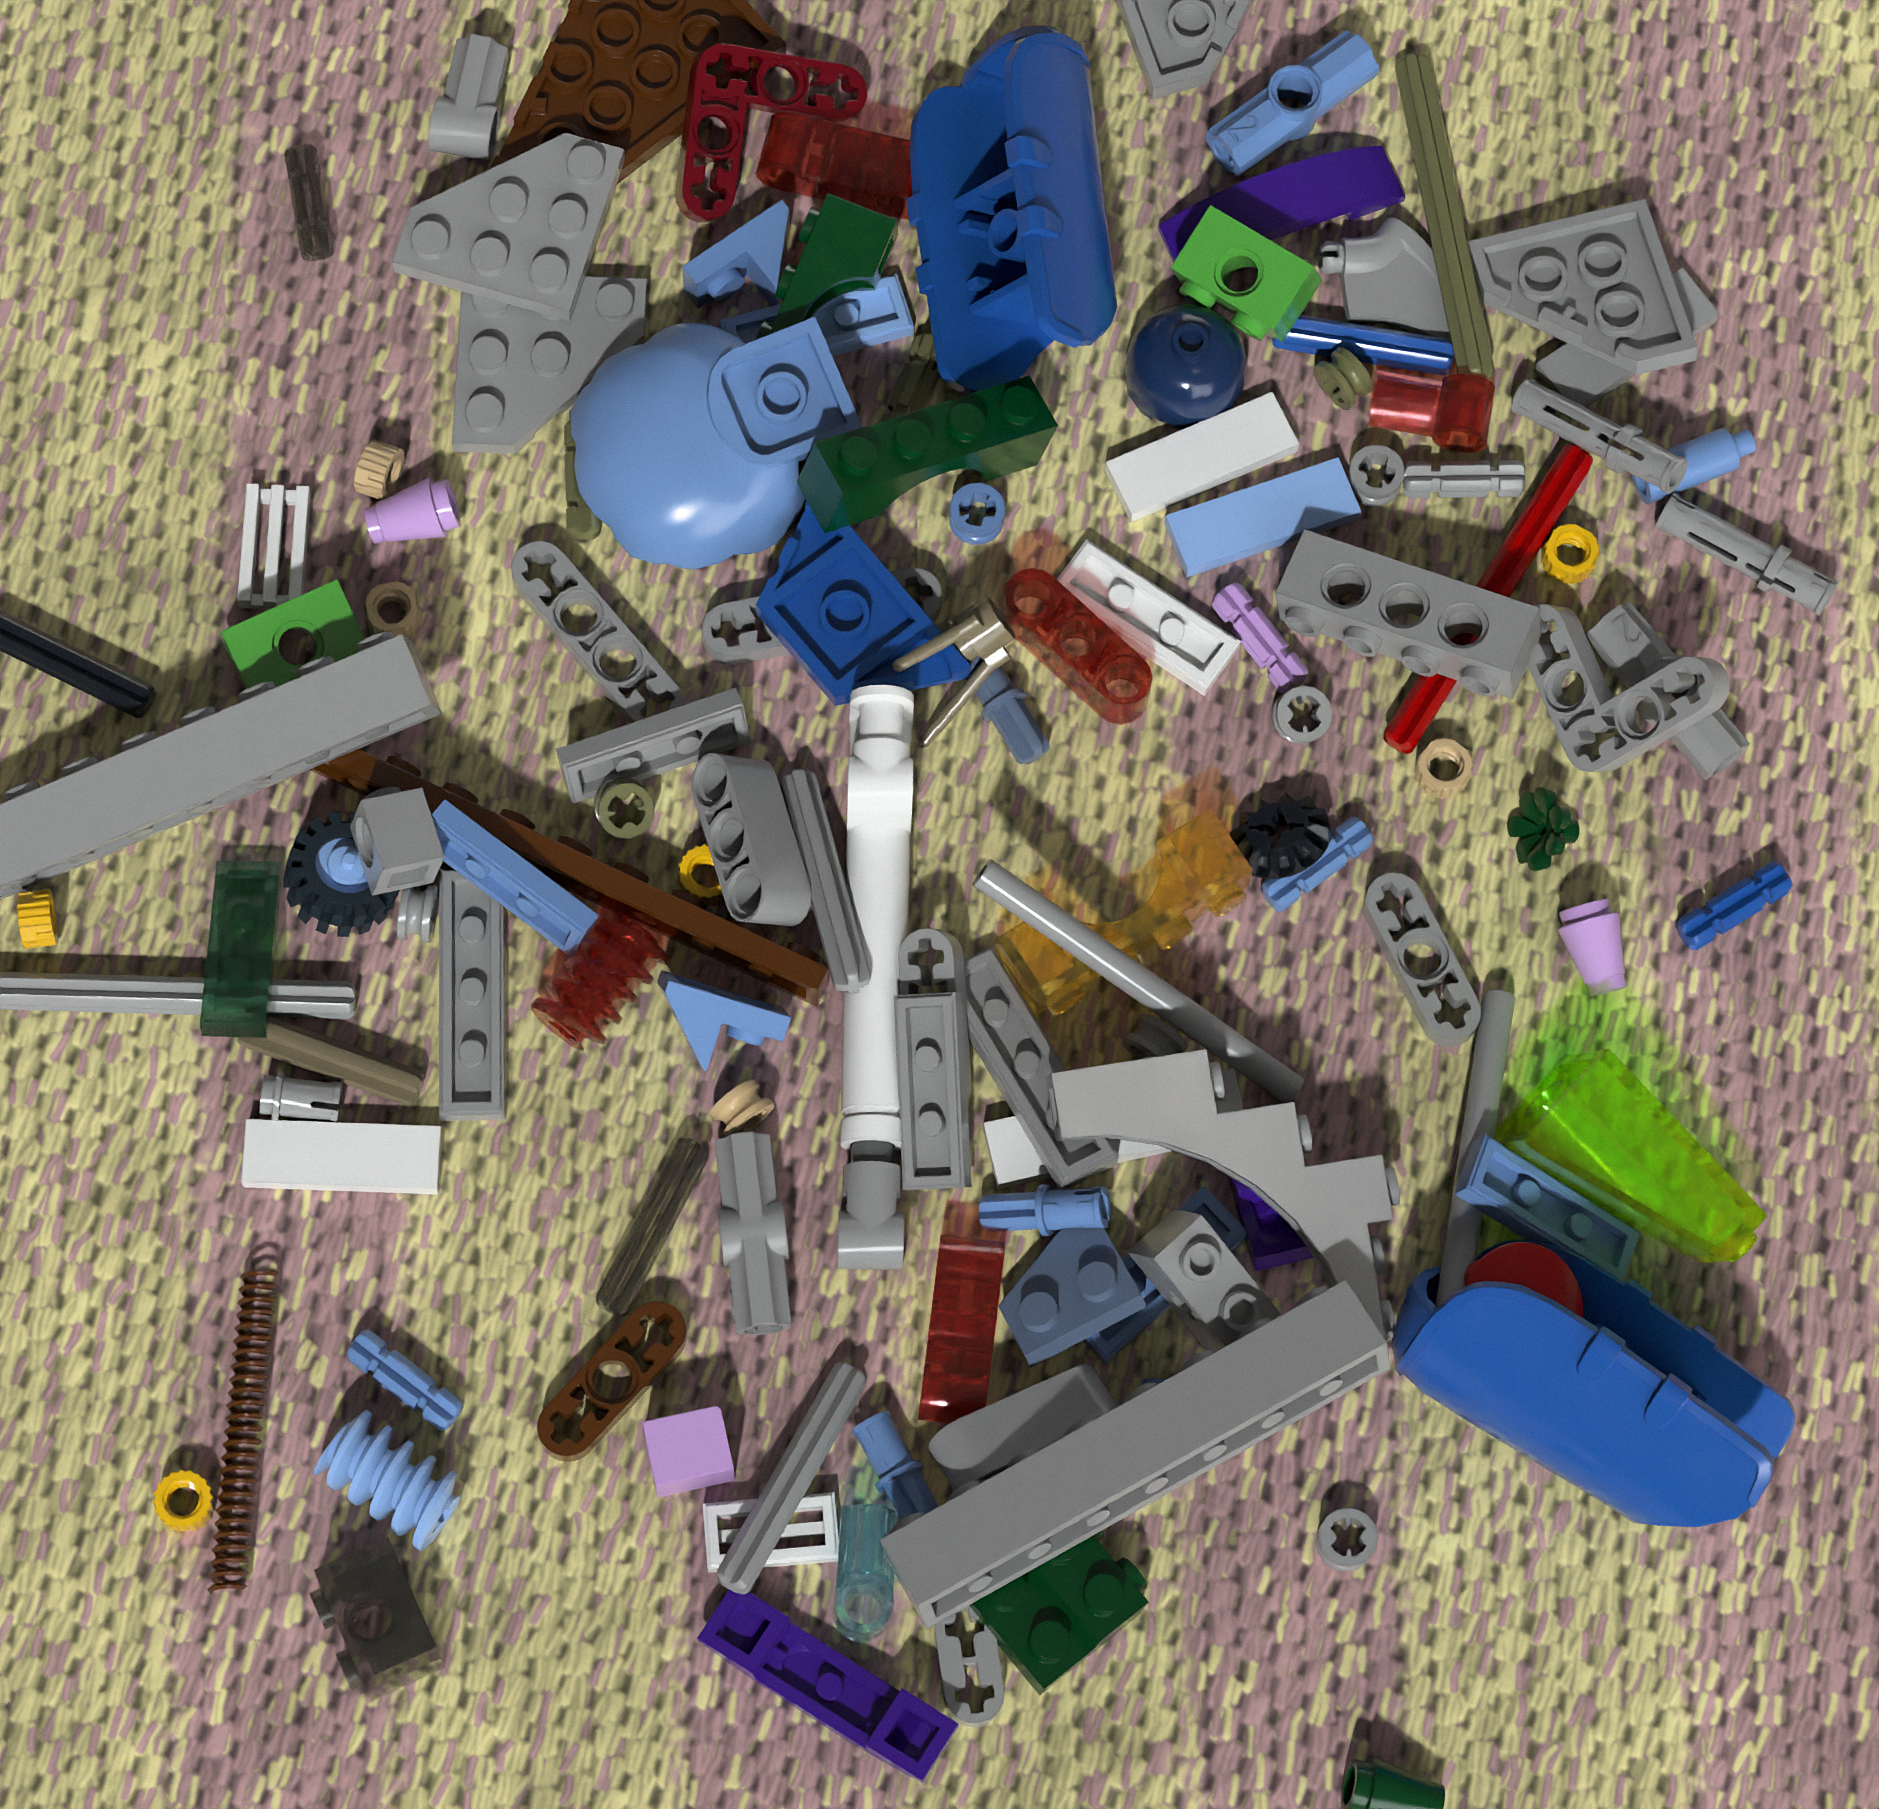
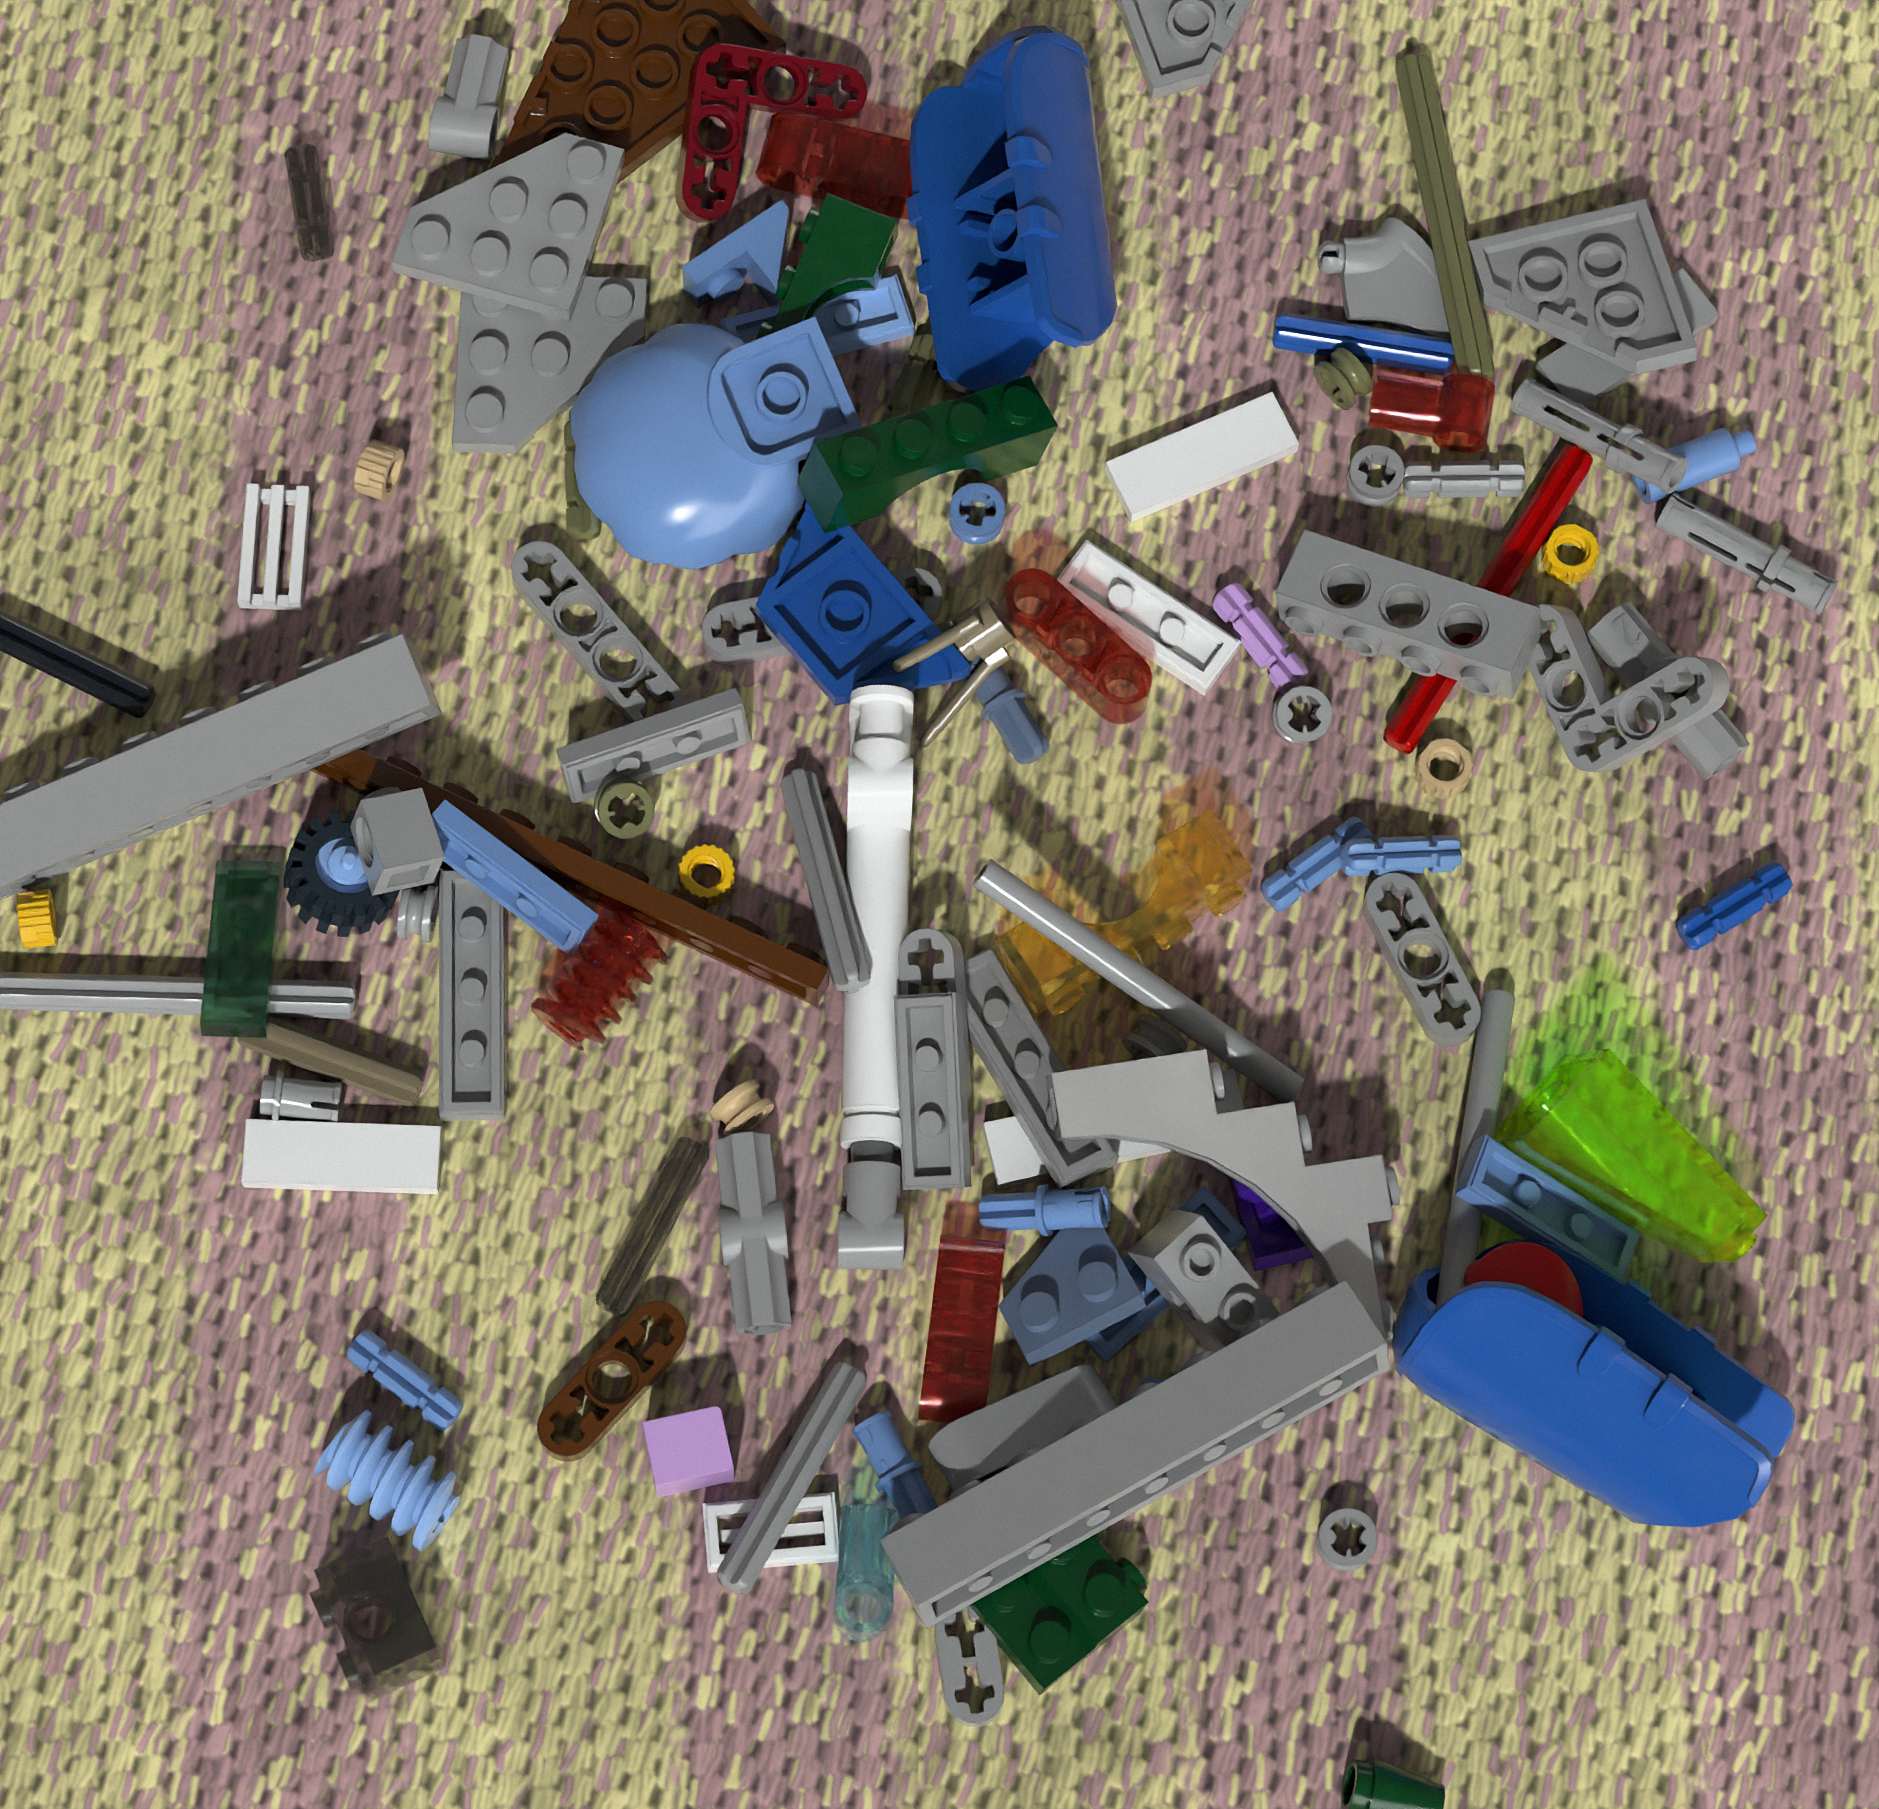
yellow axle [153,1470,215,1533] -> none
reddish brown piece [207,1269,279,1594] -> none
bright green brick [219,579,365,690] -> none
lavender cone [364,477,461,544] -> none
tan axle [364,581,422,639] -> none
medium blue slope [657,970,791,1071] -> none
light grey beam [691,753,812,927] -> none
dark purple slope [697,1589,959,1783] -> none
dark blue cylinder [1123,303,1248,430] -> none
dark purple slope [1158,145,1406,263] -> none
light blue tile [1164,457,1361,578] -> none
bright green brick [1171,205,1322,343] -> none
medium blue piece [1205,30,1380,177] -> none
black gear [1229,792,1331,879] -> none
dark green plant [1507,787,1580,871] -> none
lavender cone [1557,899,1627,997] -> none
none -> medium blue axle [1339,835,1462,876]

